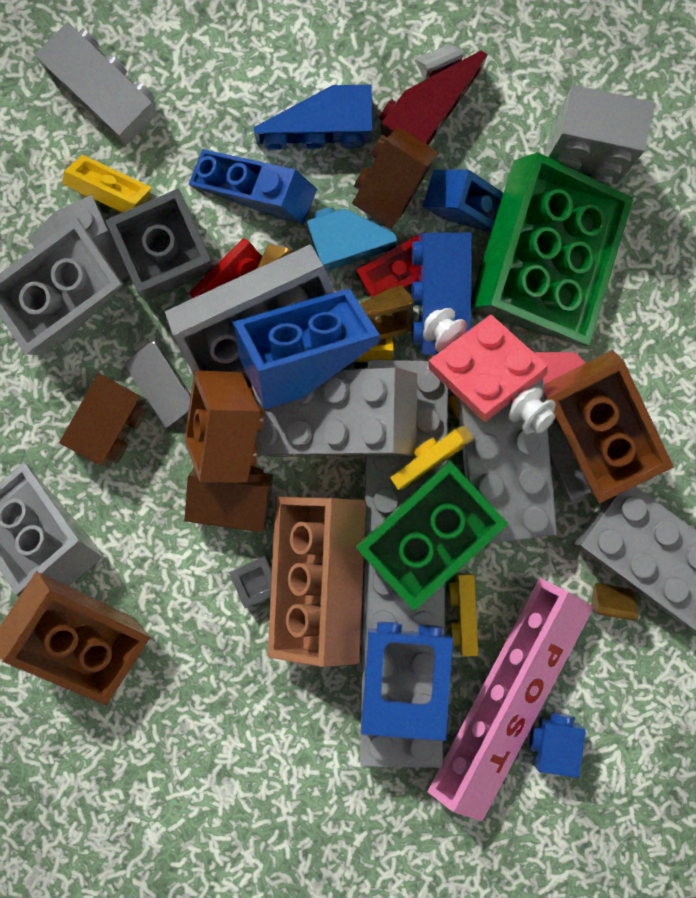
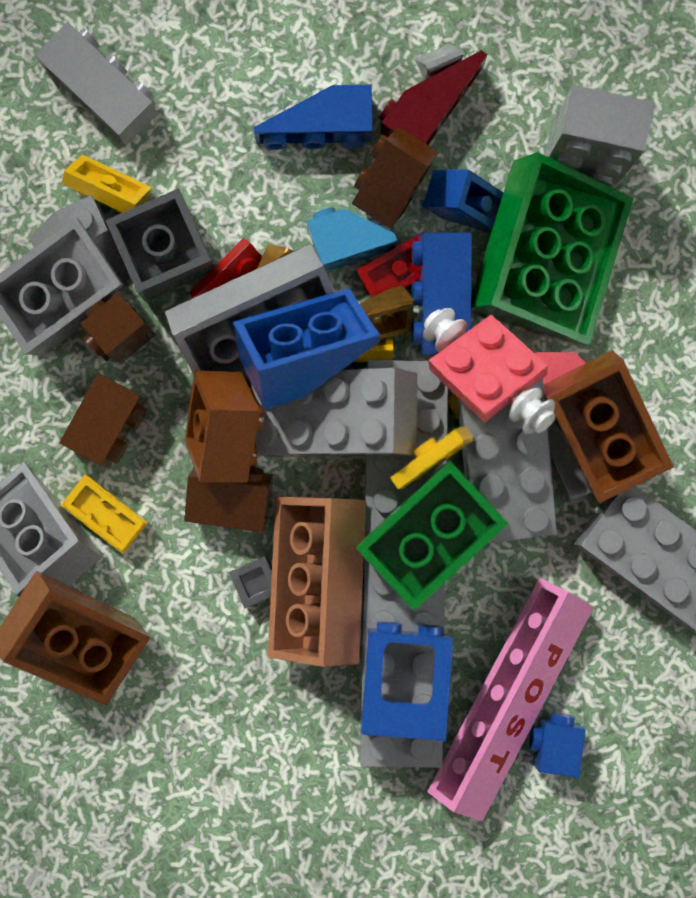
light grey slope [124,340,191,429] -> none
blue slope [189,149,317,225] -> none
yellow plate [448,573,478,656] -> none
pearl gold slope [591,583,638,621] -> none
none -> yellow plate [61,474,149,554]
none -> reddish brown brick [80,292,156,364]

